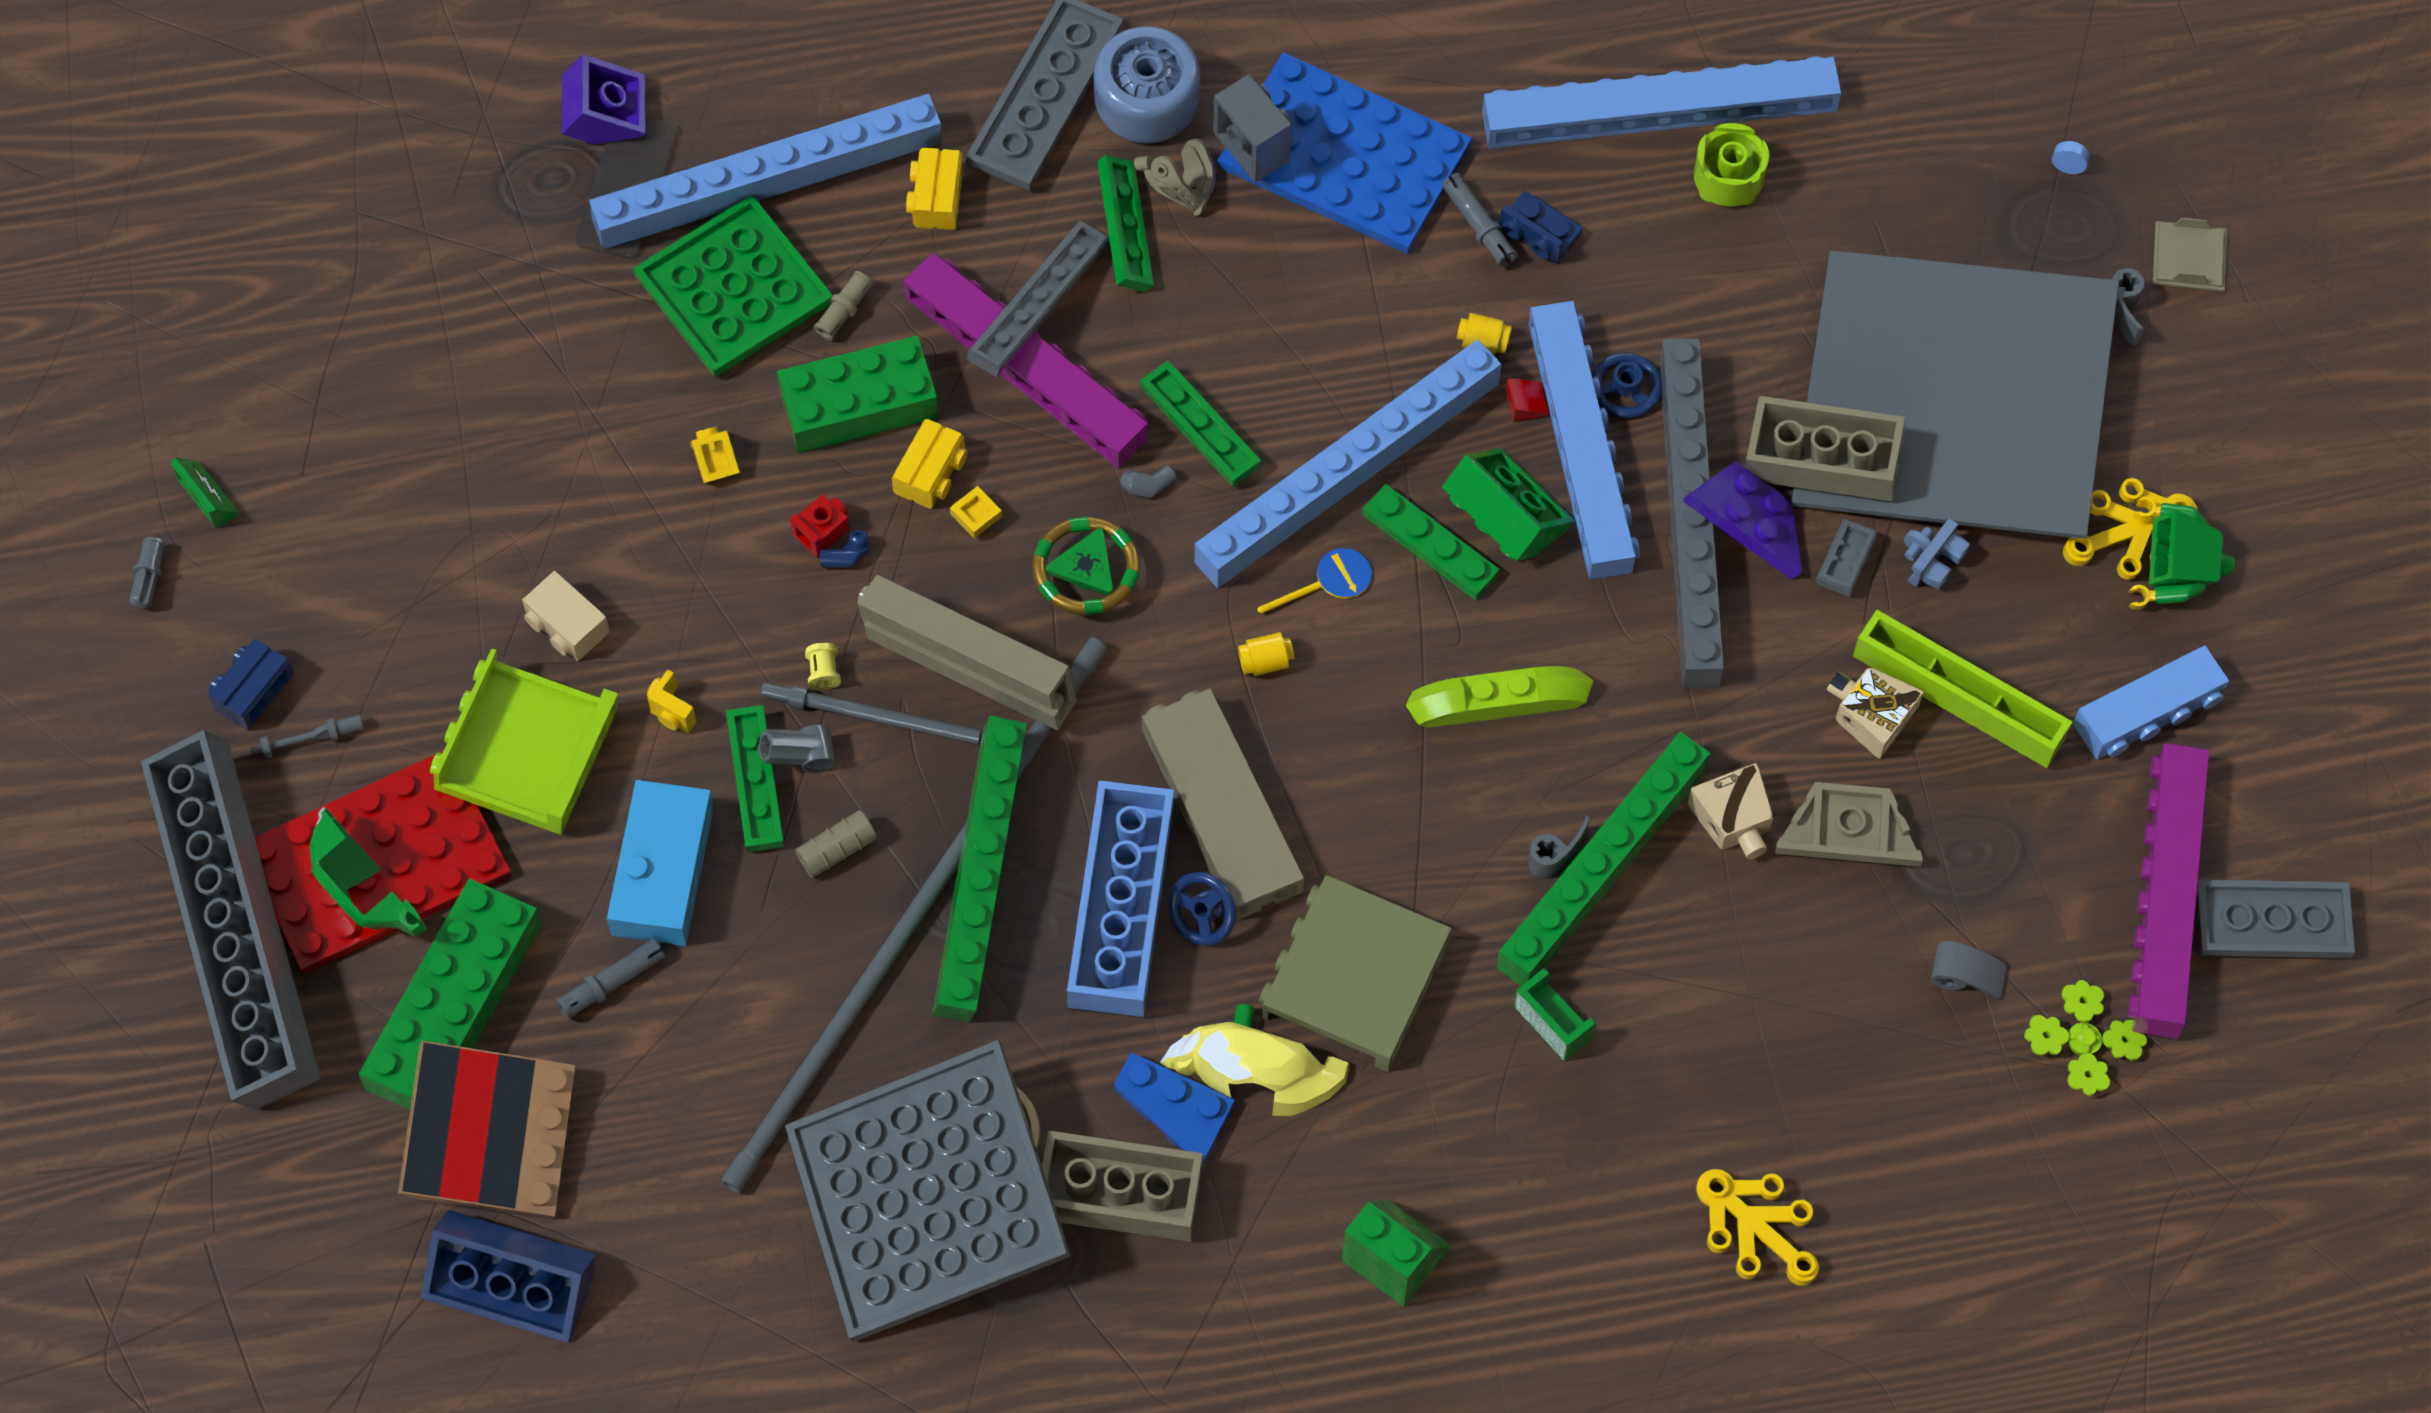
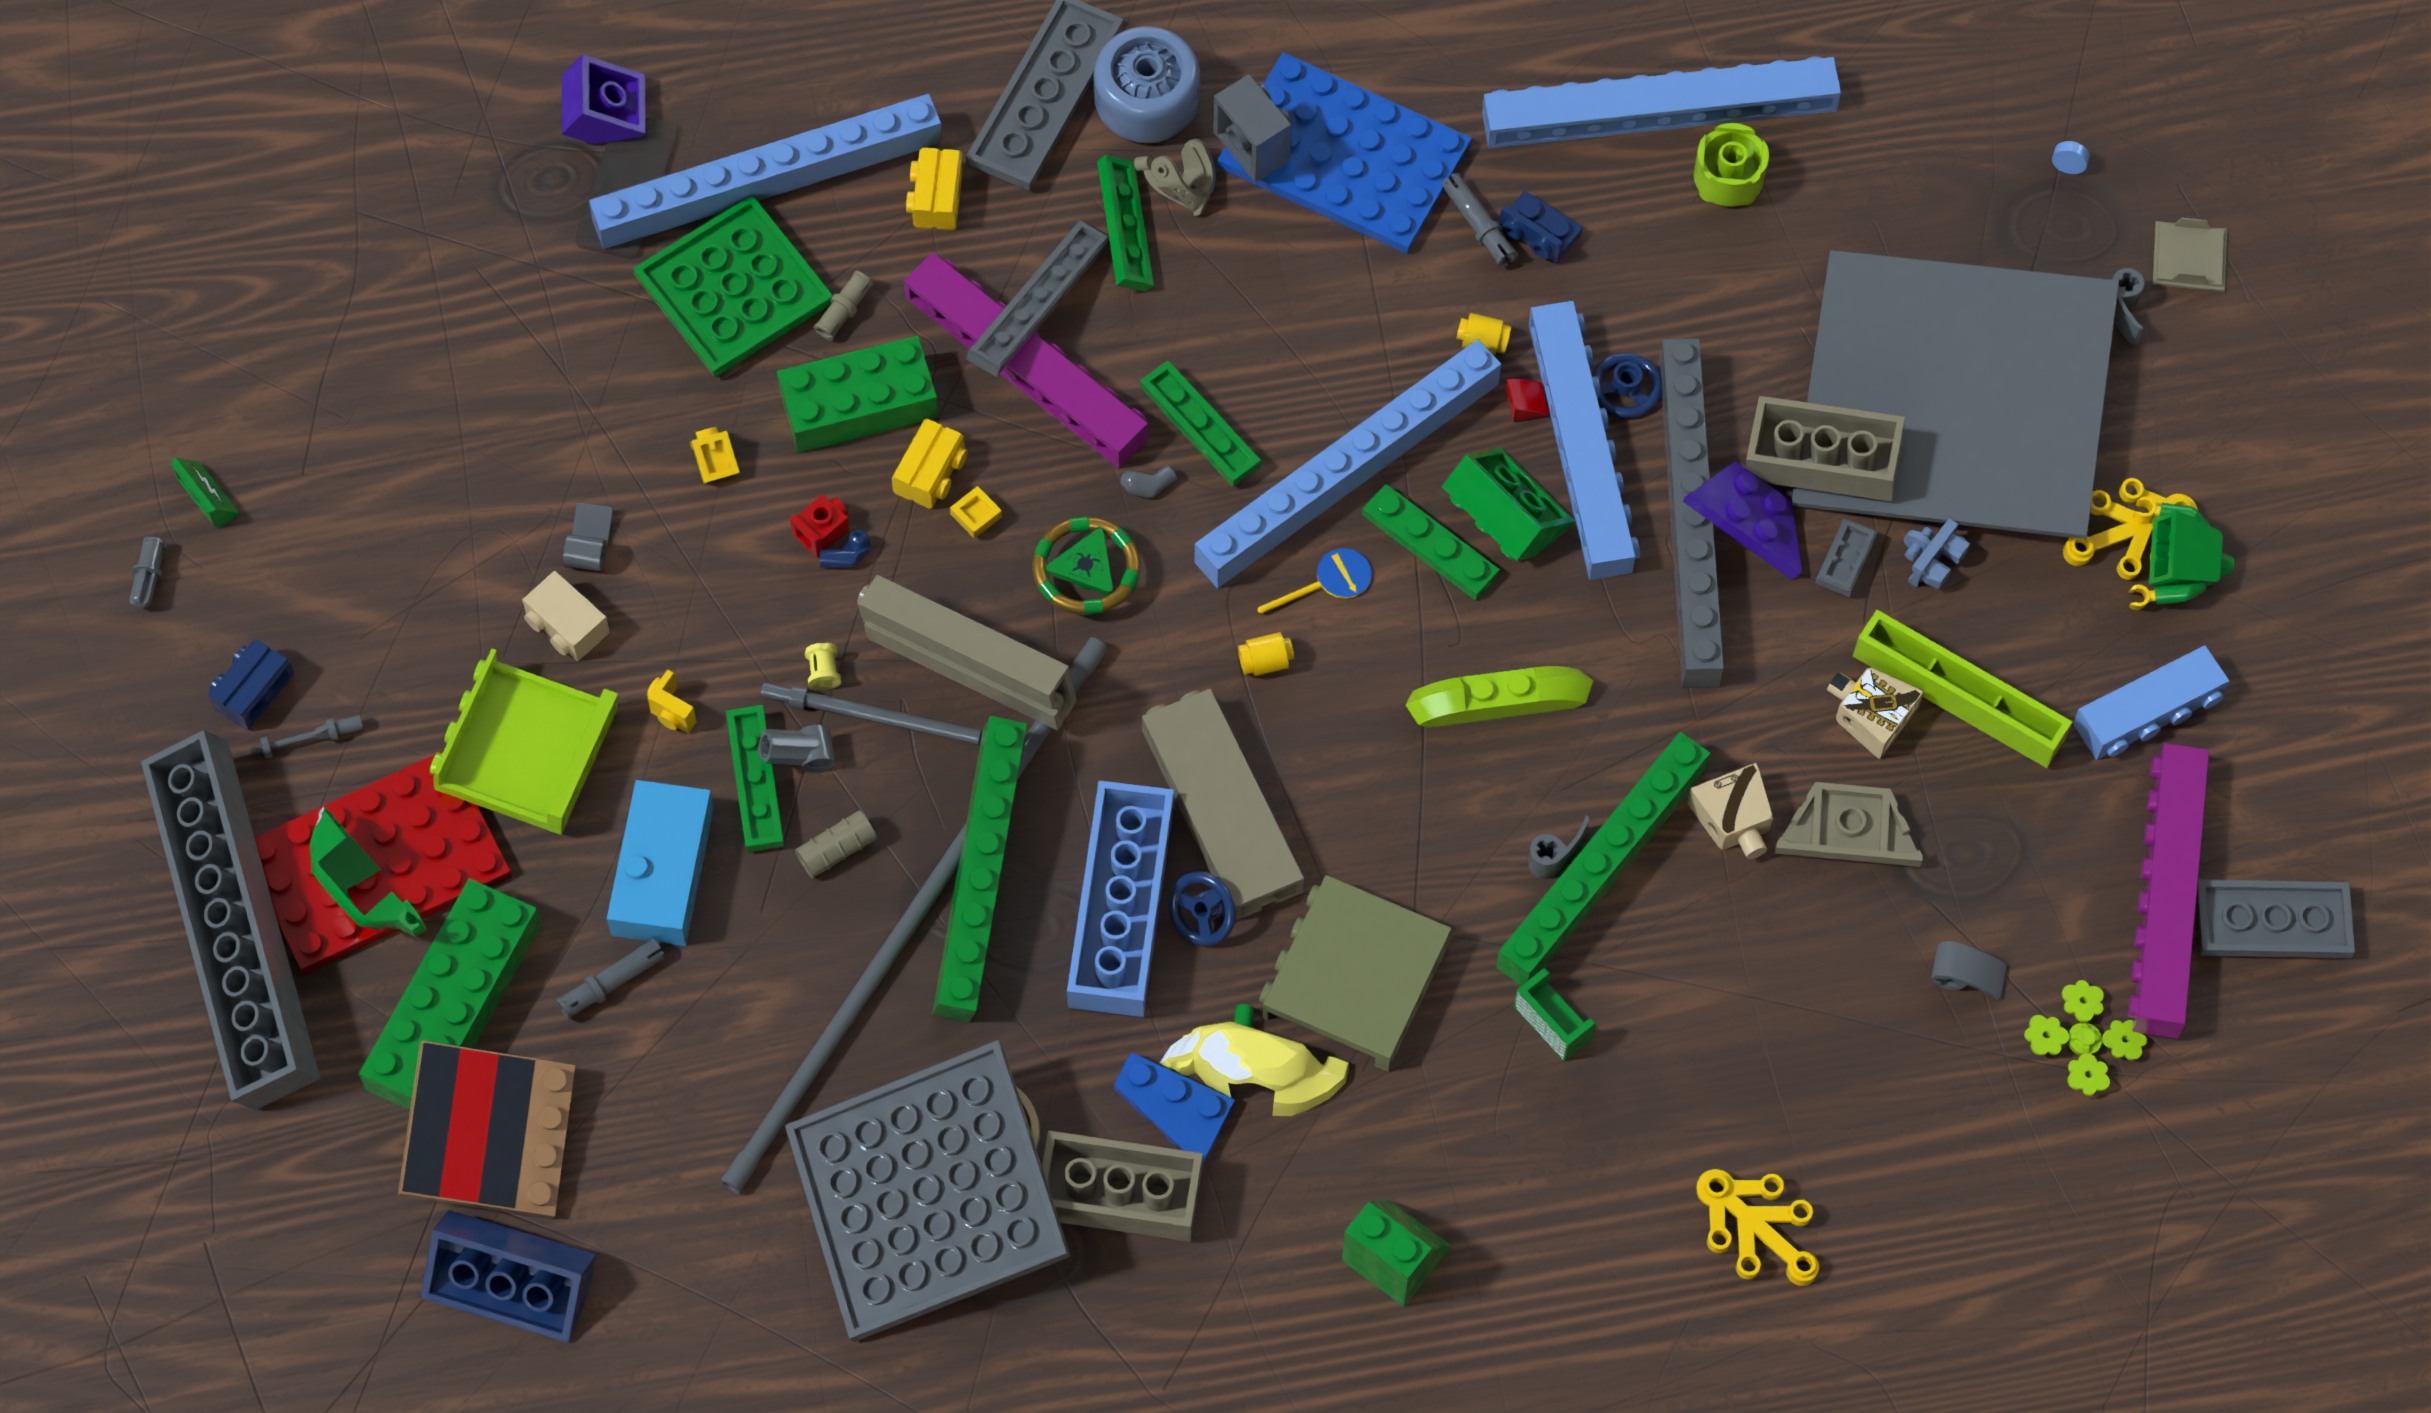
none -> dark grey panel [563,503,613,571]

